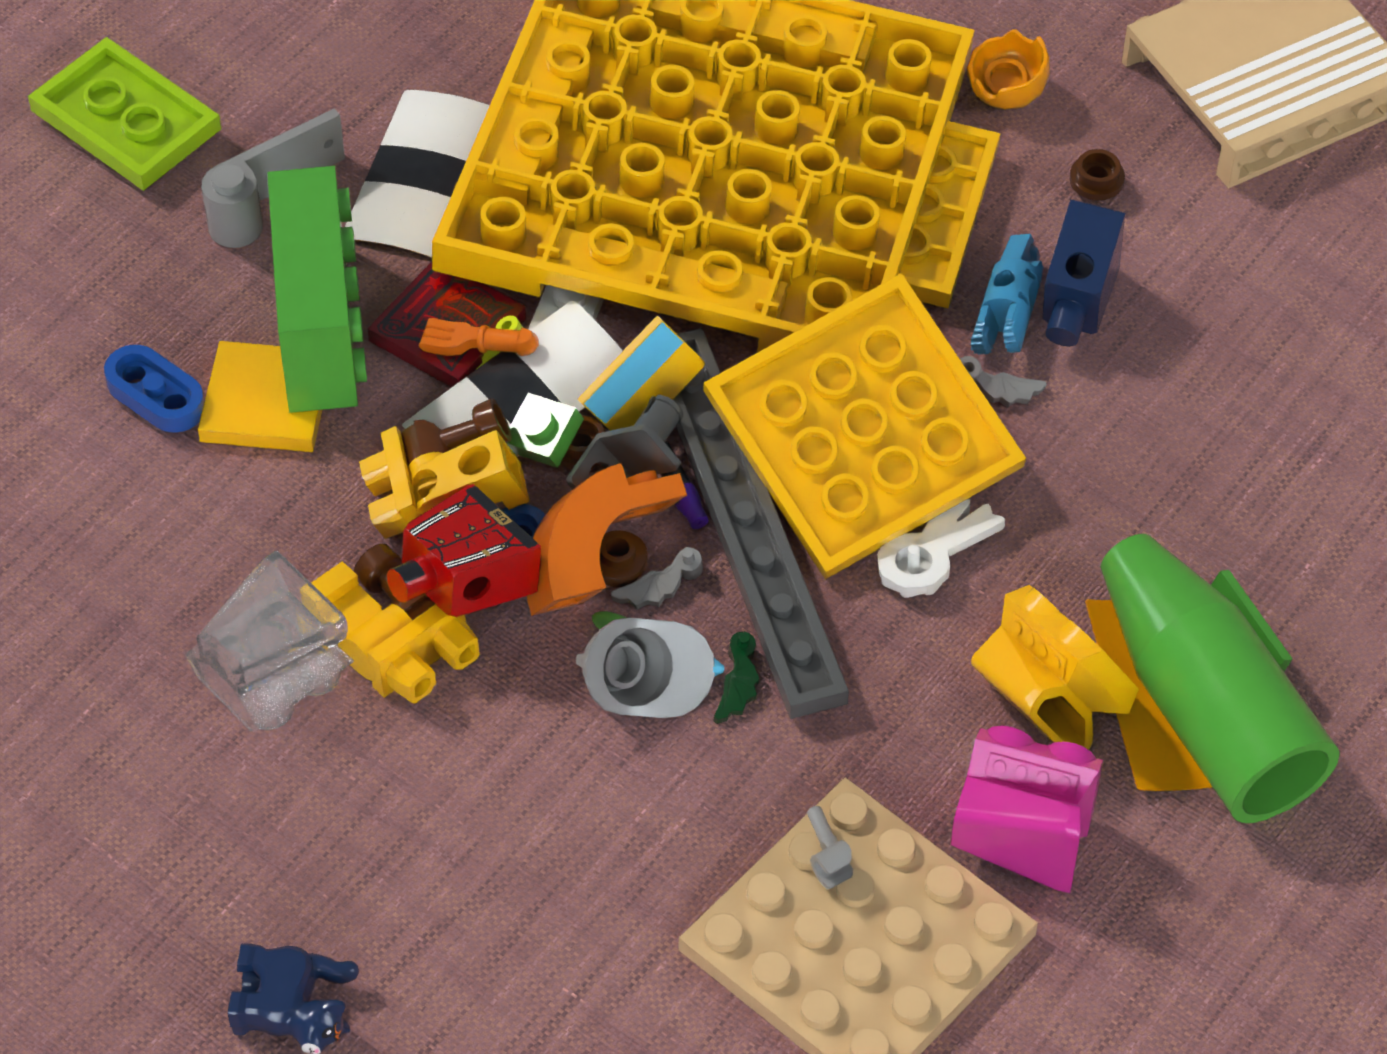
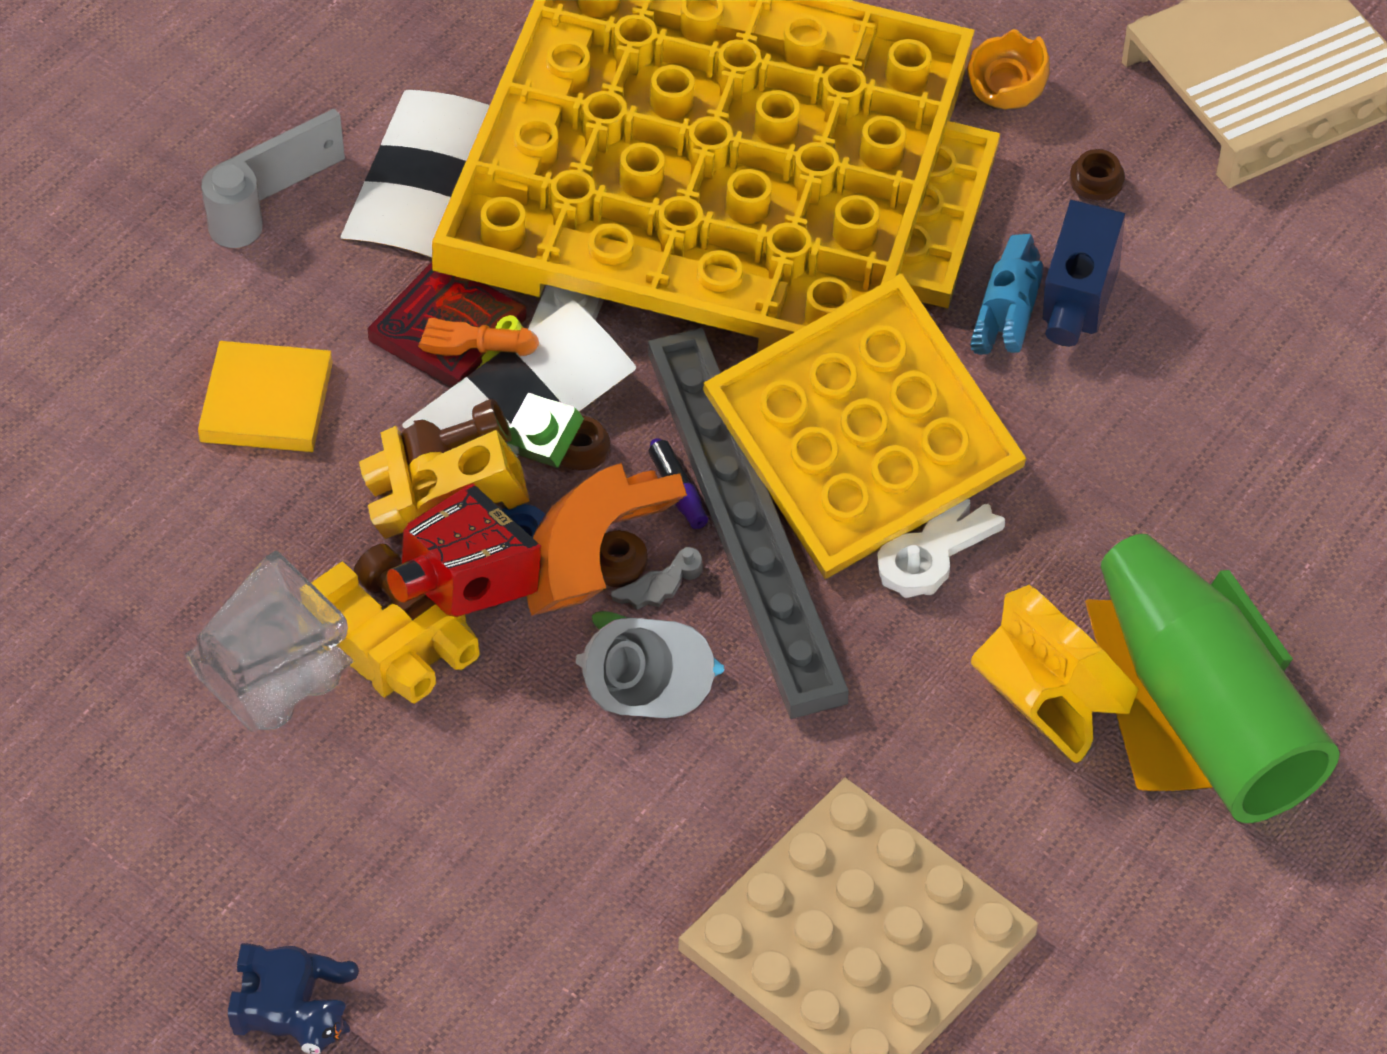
lime plate [28,37,221,191] -> none
blue plate [104,345,204,433] -> none
bright green brick [267,166,367,413] -> none
dark grey bracket [566,395,683,490] -> none
slope [577,316,705,431] -> none
dark green piece [713,631,759,724] -> none
light grey hand [807,806,853,889] -> none
dark pink piece [951,726,1103,894] -> none
light grey piece [960,356,1047,408] -> none

